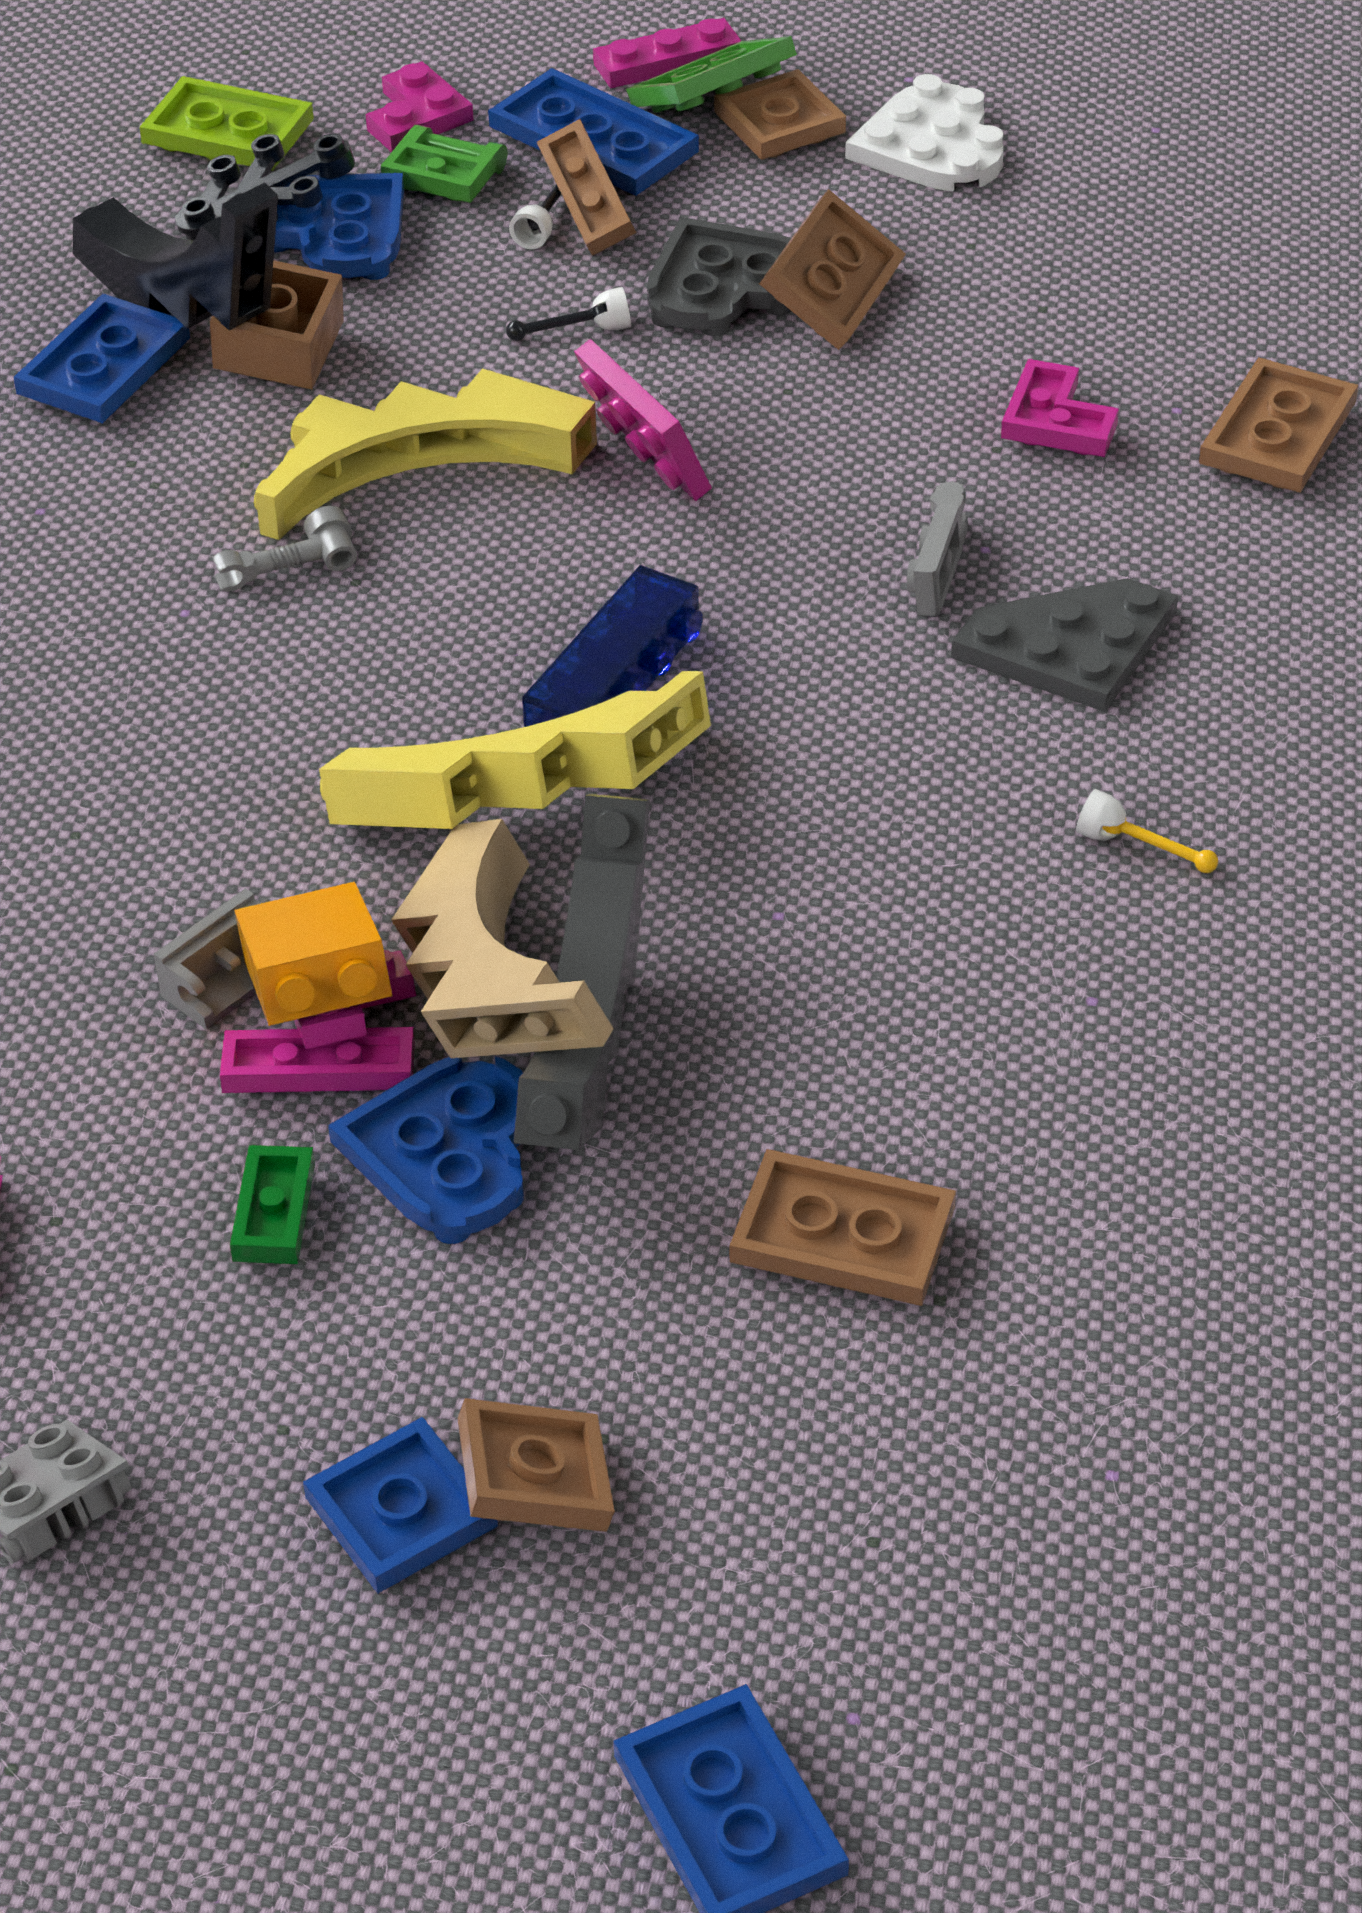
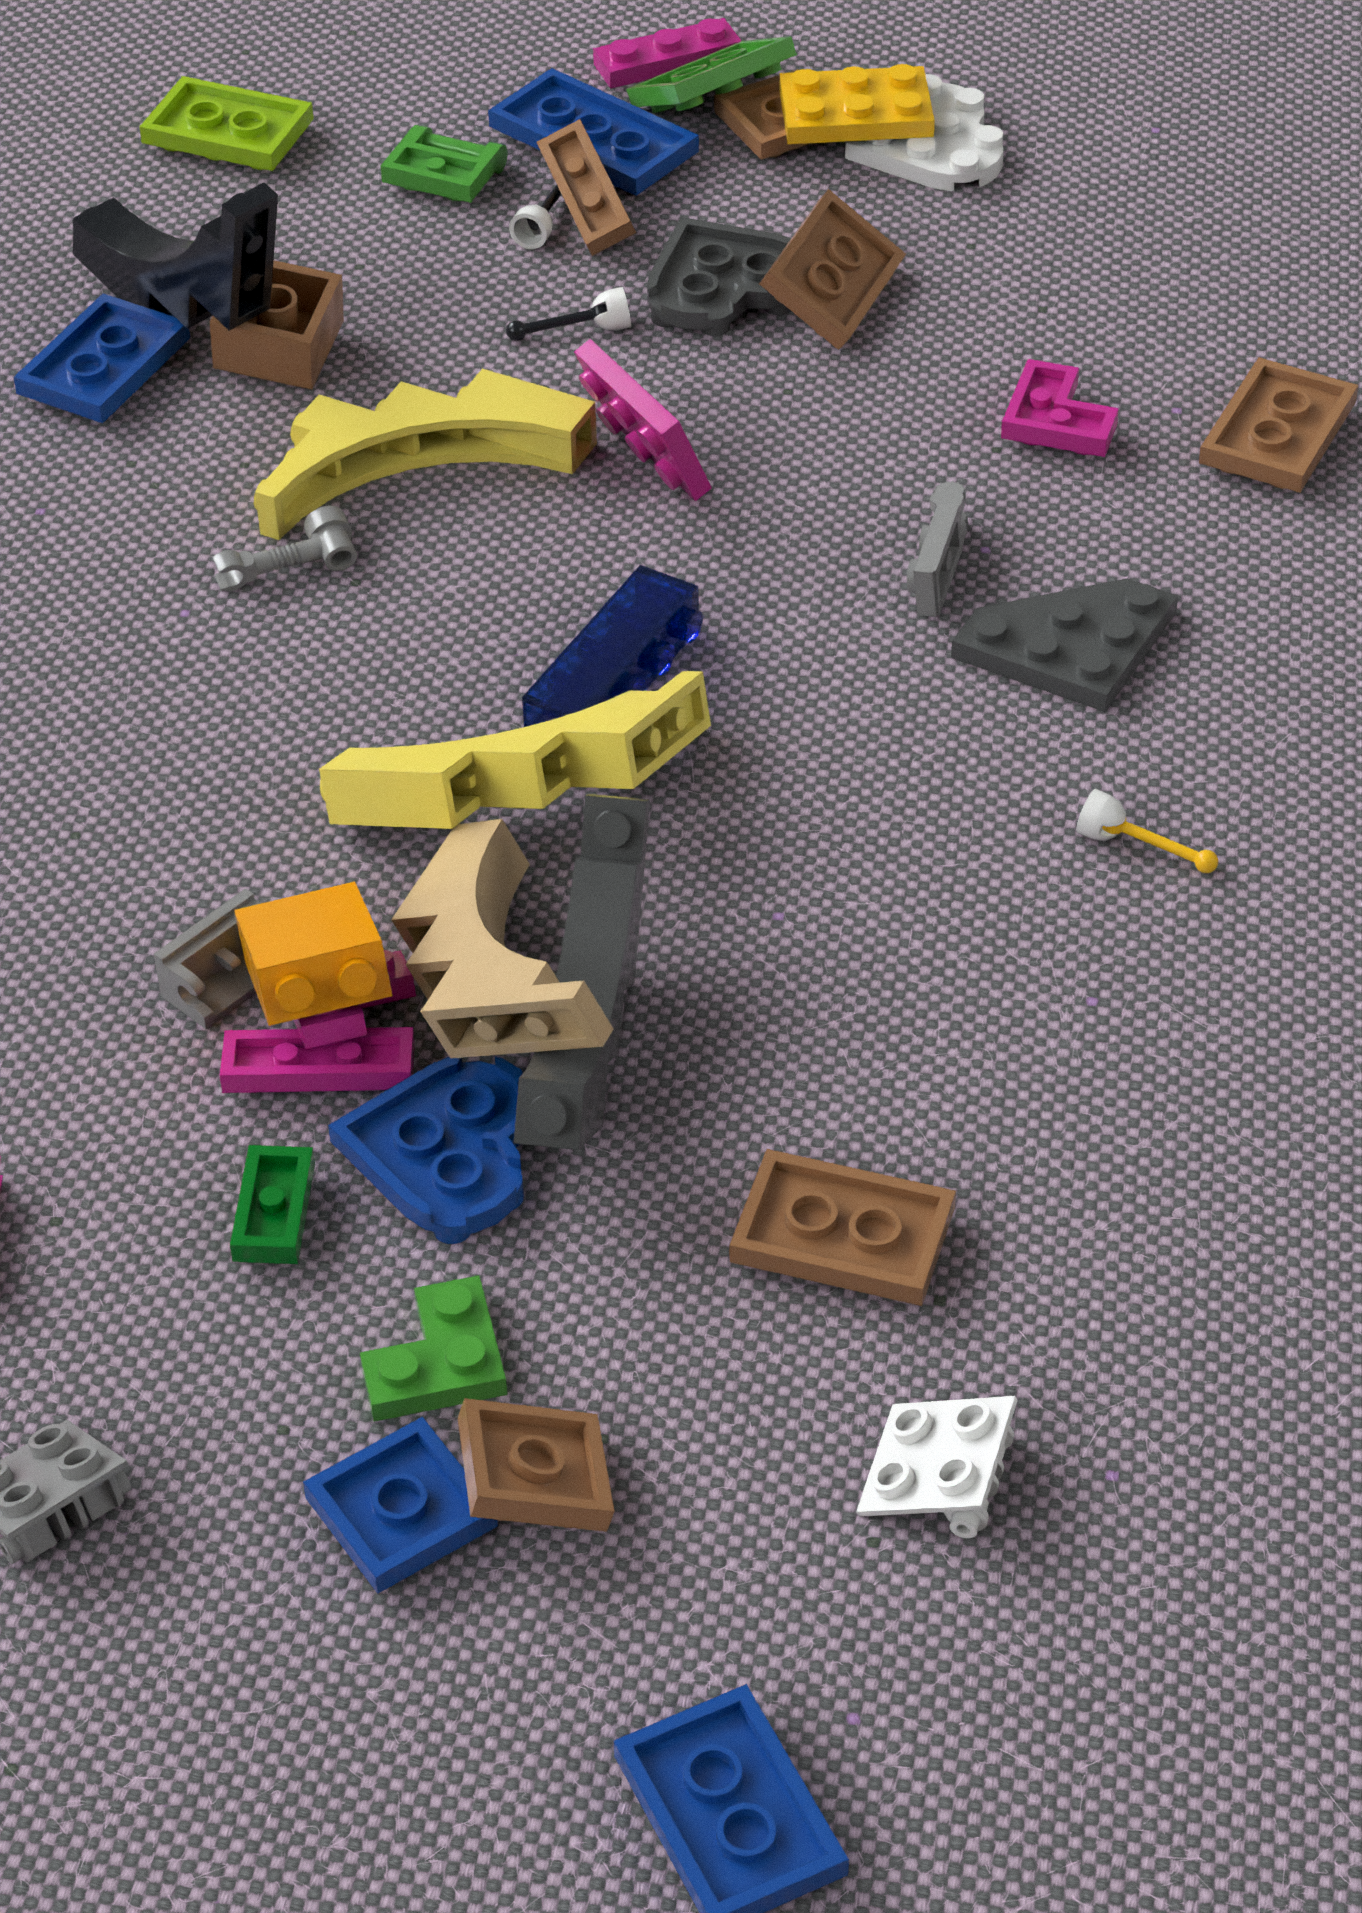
black plant [175,134,355,241] -> none
blue plate [274,173,404,280] -> none
dark pink plate [365,61,474,152] -> none
none -> bright green plate [360,1275,507,1422]
none -> yellow plate [779,64,935,144]
none -> white hinge [856,1396,1018,1538]

